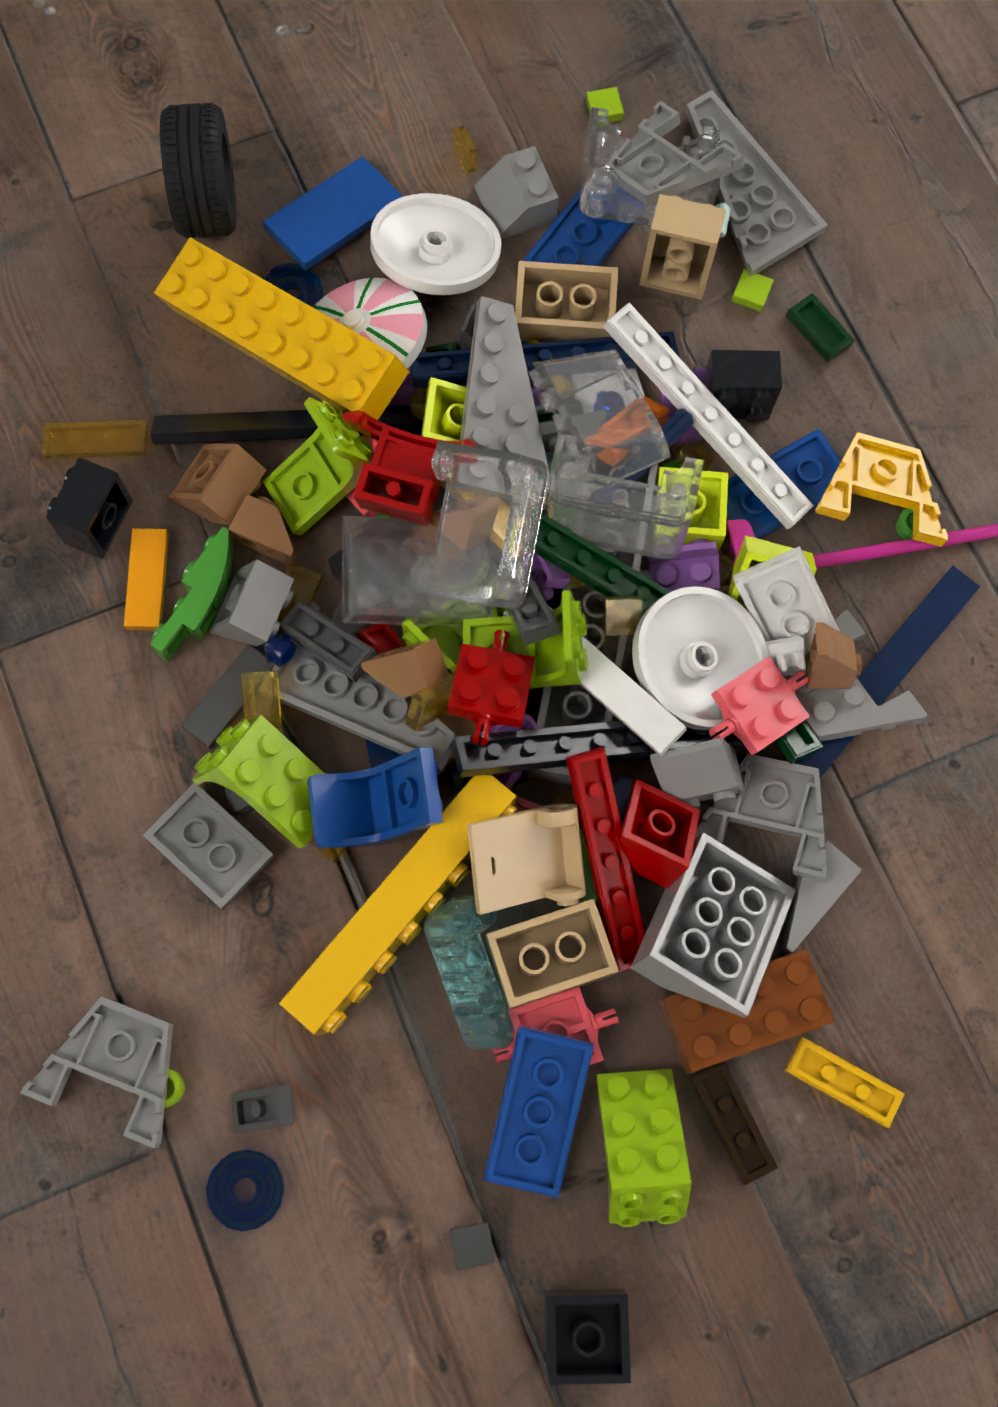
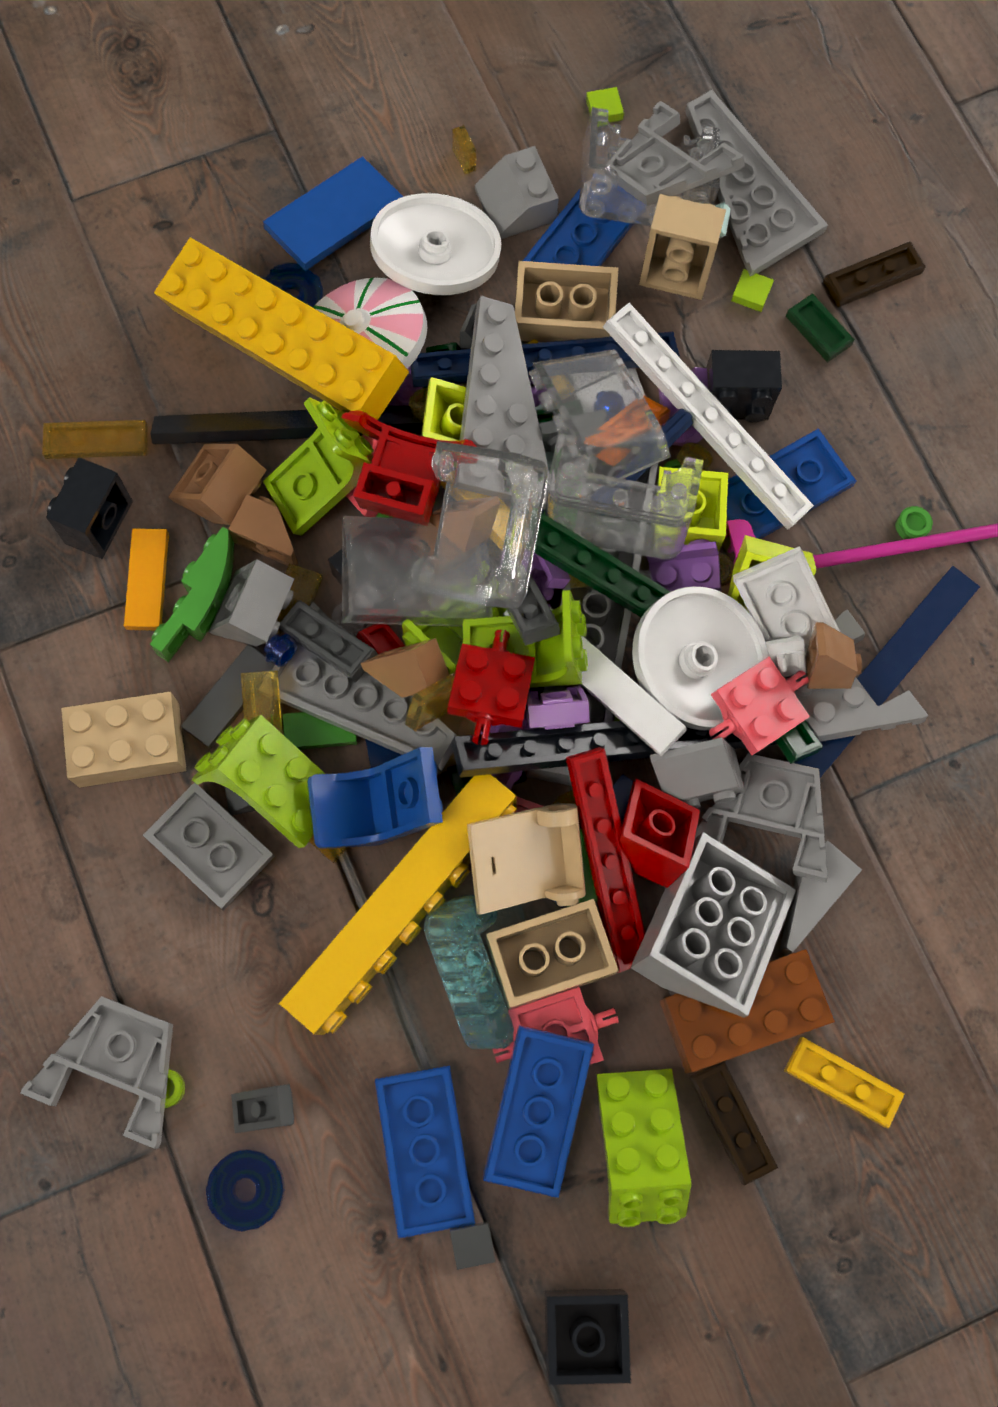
black tyre [160,103,237,239] -> none
clear yellow tile [604,596,642,636] -> none
yellow wing [815,432,948,547] -> none
none -> tan brick [61,692,186,788]
none -> bright green tile [282,712,357,750]
none -> blue tile [375,1066,475,1238]
none -> medium lavender brick [525,685,590,730]
none -> dark brown tile [823,241,926,307]

